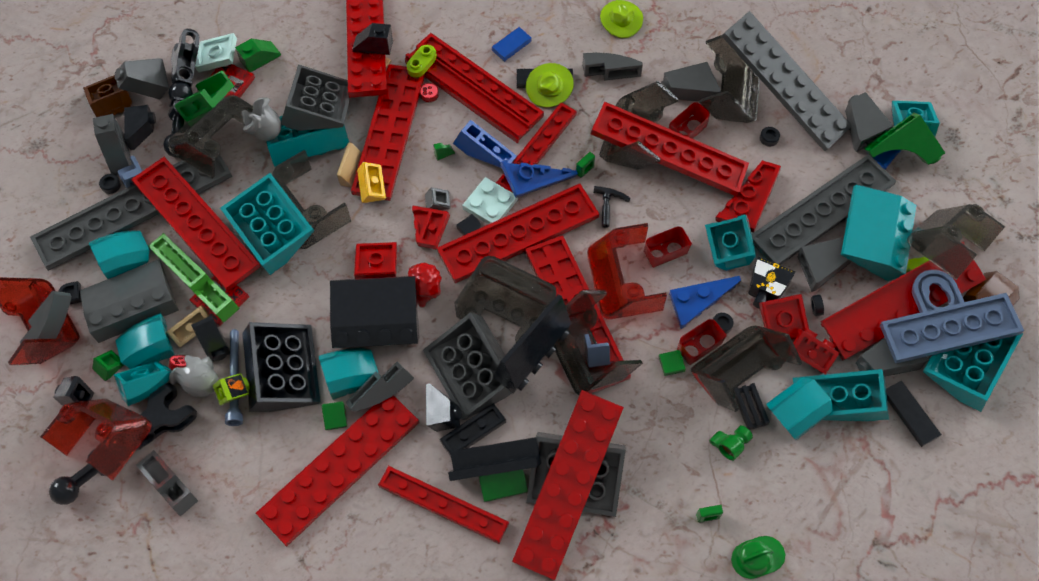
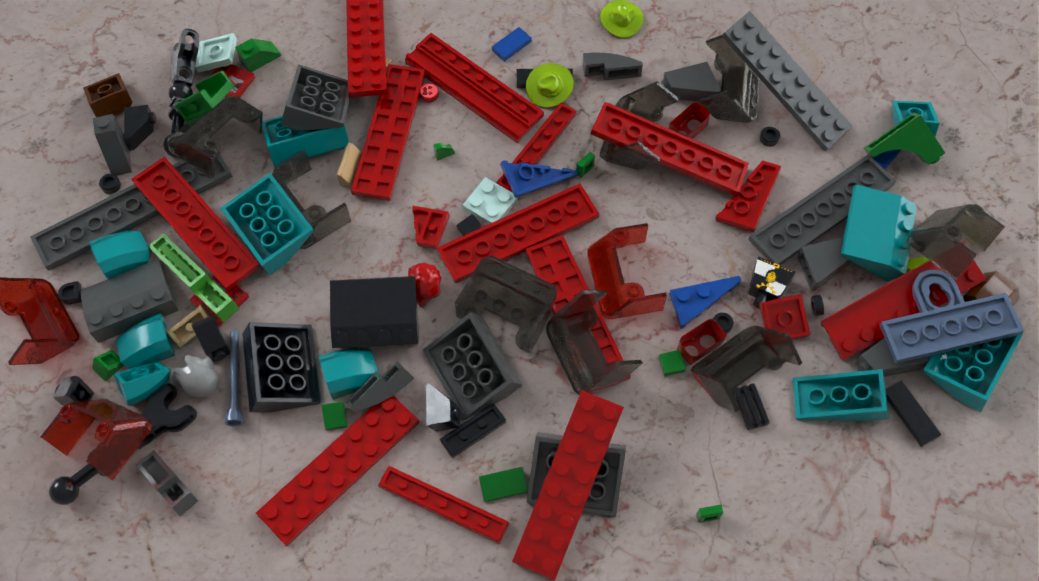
dark grey slope [20,291,72,356] -> none
dark grey slope [114,58,169,99] -> none
sand blue panel [117,155,142,188] -> none
tile [169,355,186,370] -> none
slope [212,373,250,406] -> none
light grey hair [241,97,281,141] -> none
black slope [352,23,393,55] -> none
red tile [354,242,397,279] -> none
yellow slope [357,162,386,203] -> none
lime plate [406,45,437,77] -> none
dark grey slope [425,187,451,210] -> none
black panel [448,437,541,481] -> none
blue slope [453,120,517,168] -> none
black slope [493,294,571,394] -> none
sand blue panel [584,334,610,367] -> none
black piece [593,186,631,228] -> none
red piece [644,226,692,268] -> none
teal slope [705,214,756,271] -> none
green piece [709,425,753,461] -> none
green piece [731,536,786,579] -> none
teal slope [766,377,833,440] -> none
red bracket [788,328,839,375] -> none
dark grey slope [845,92,893,152] -> none

